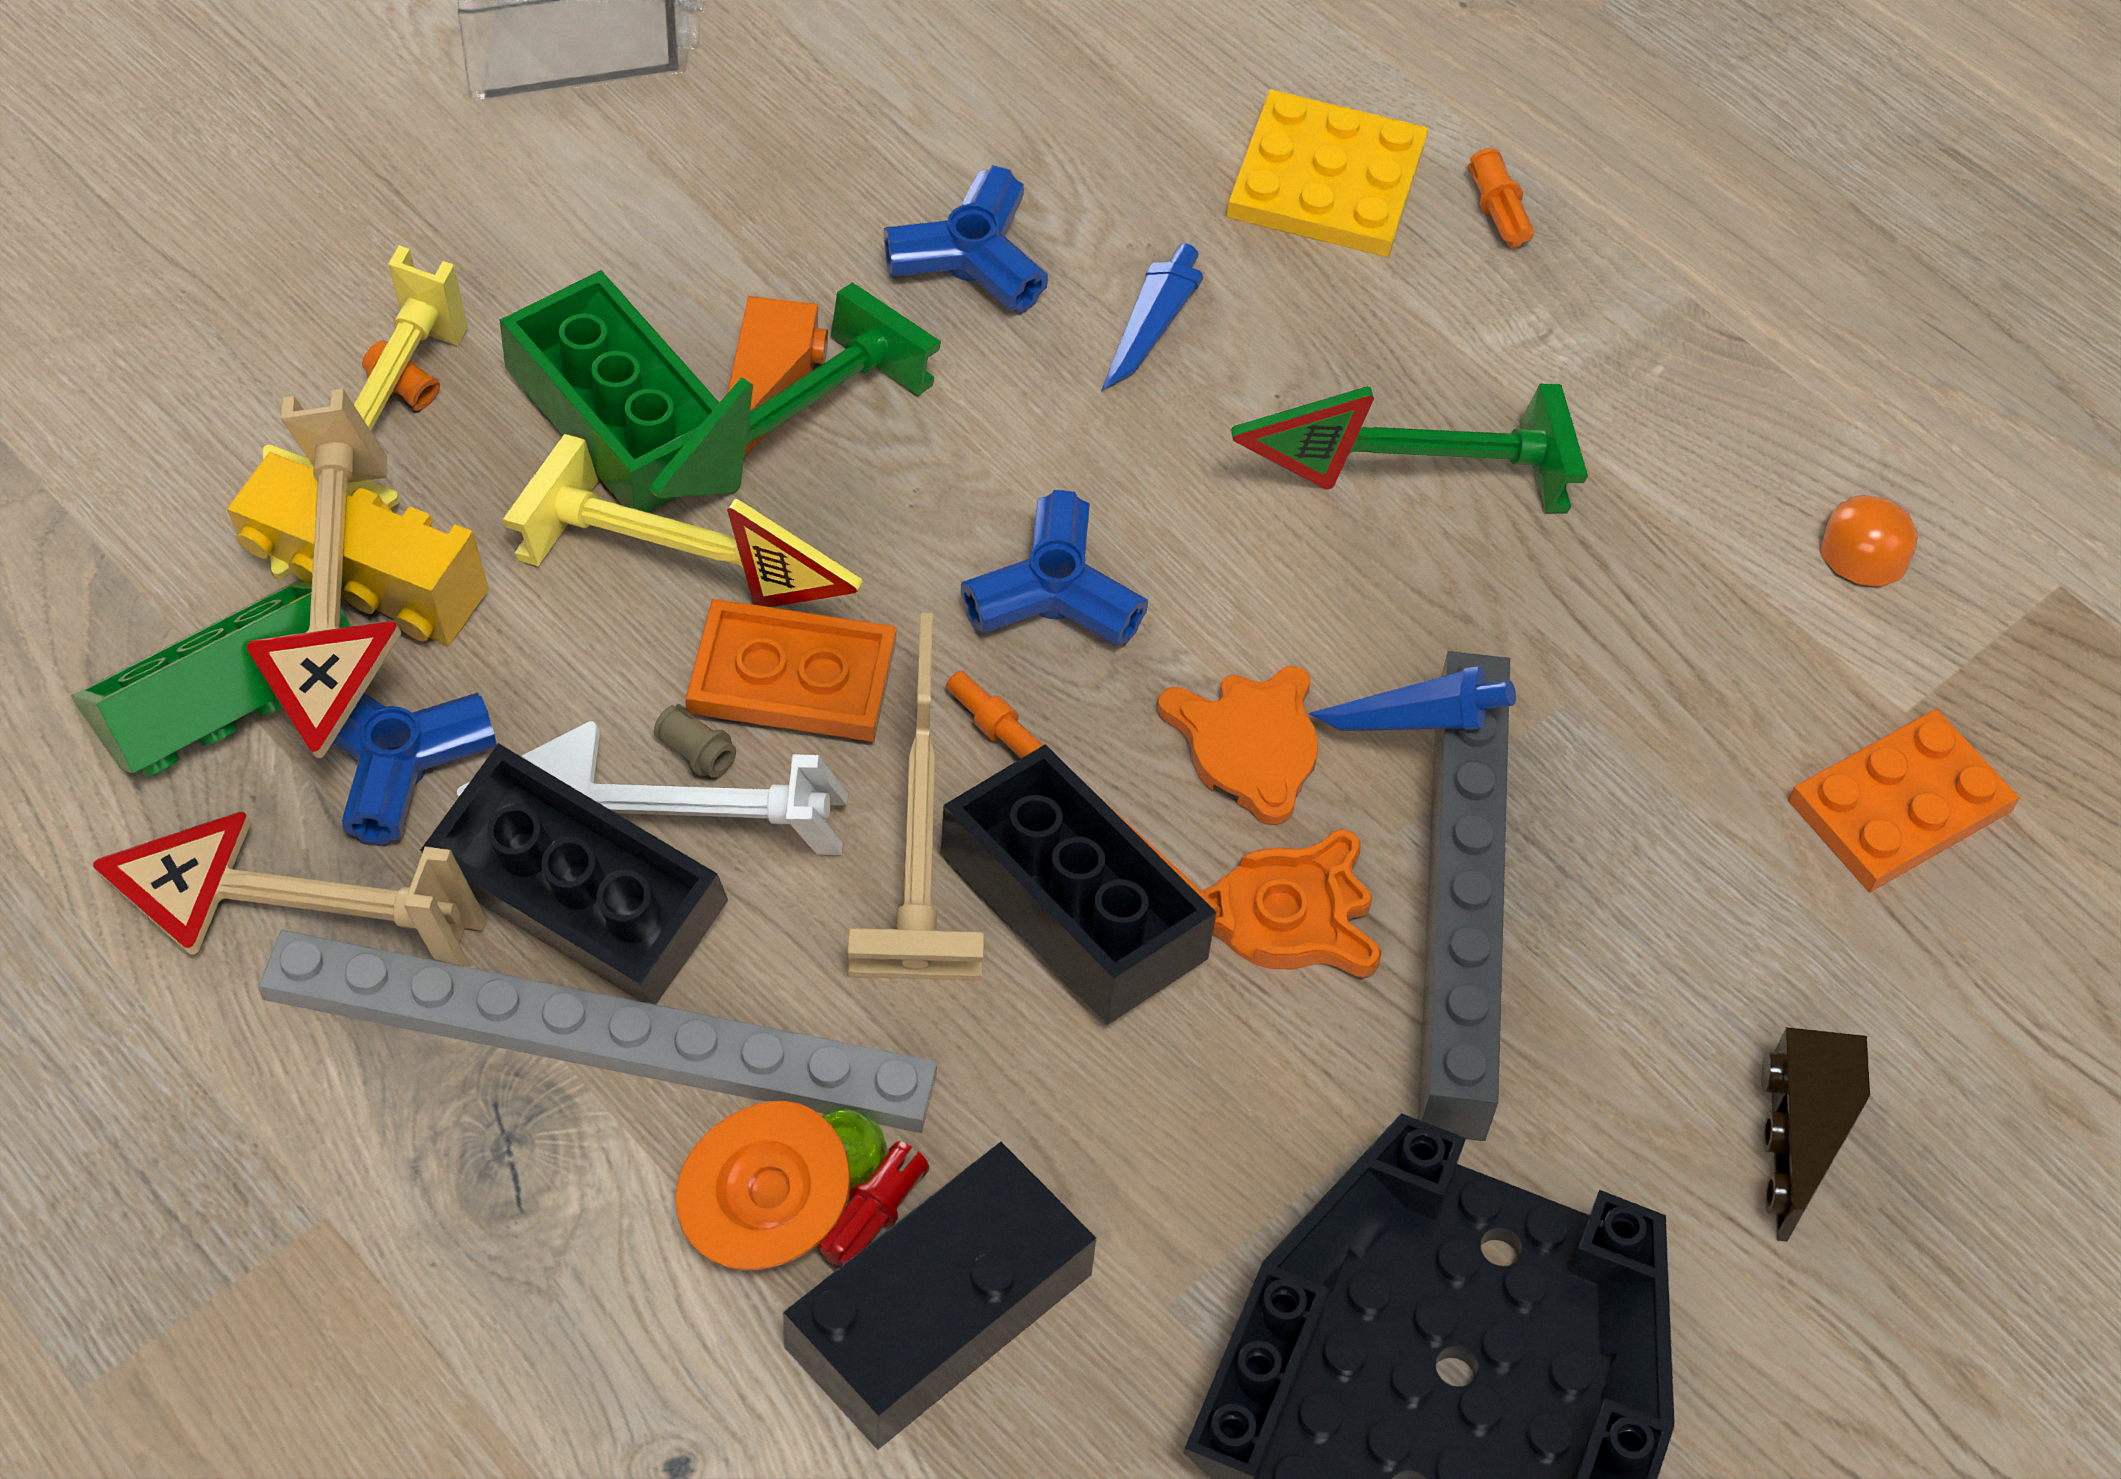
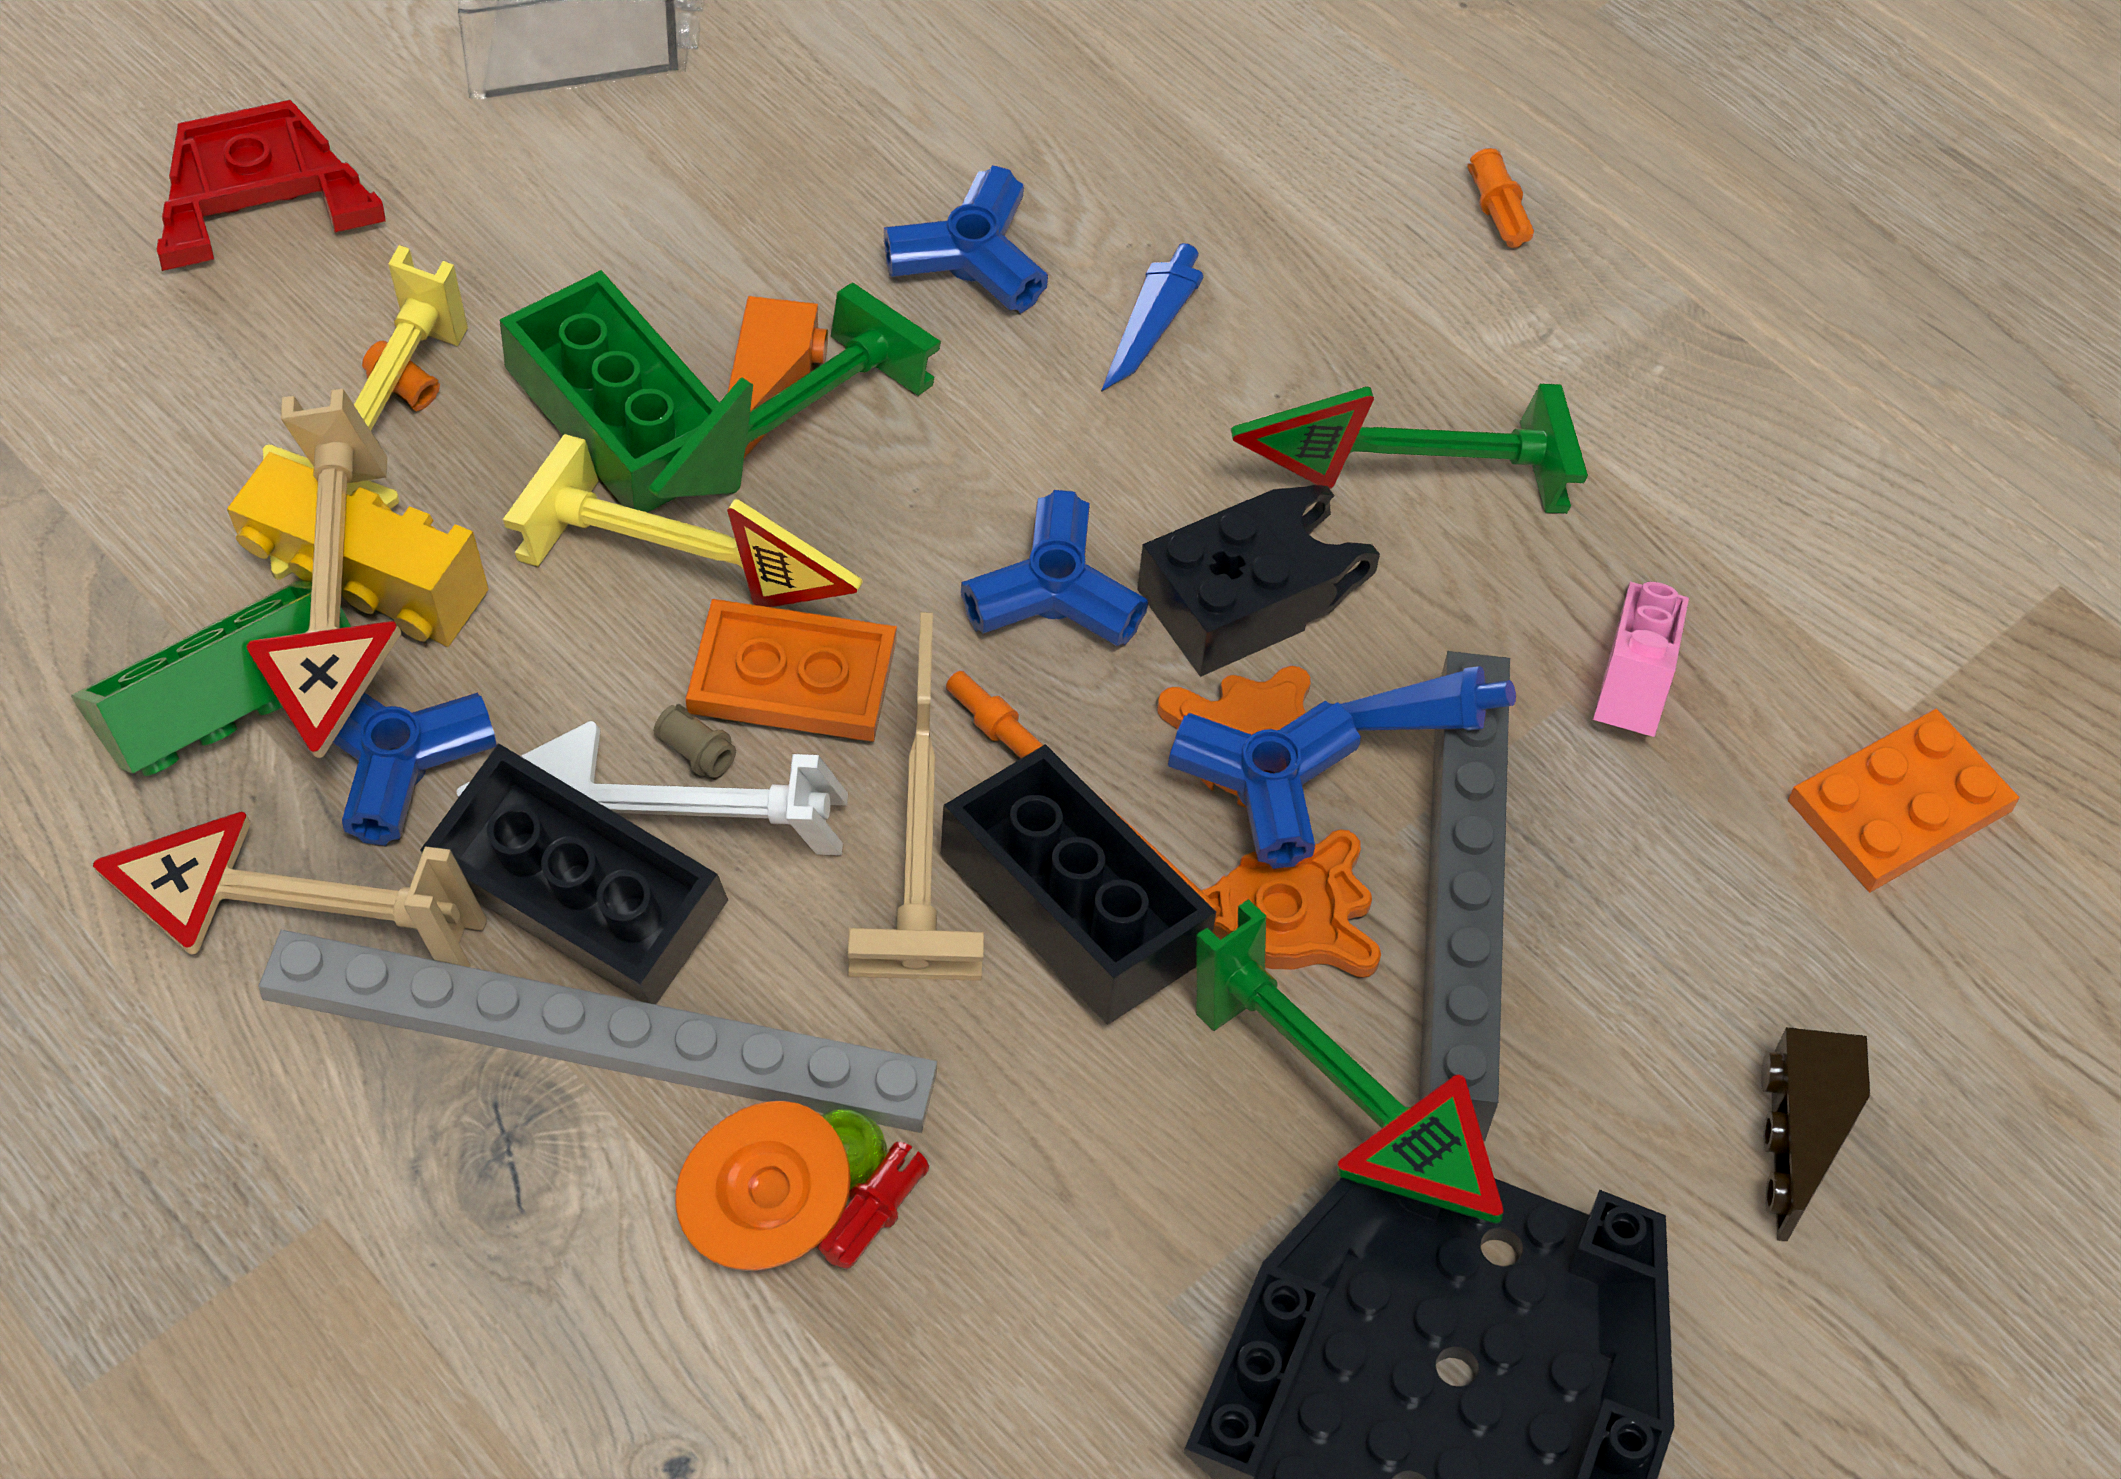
black brick [783,1141,1097,1450] -> none
yellow plate [1226,89,1429,258] -> none
orange hair [1821,495,1918,587] -> none
none -> red wing [156,99,386,271]
none -> black brick [1137,485,1380,677]
none -> blue piece [1168,701,1361,869]
none -> green piece [1196,899,1503,1223]
none -> bright pink slope [1593,581,1689,737]

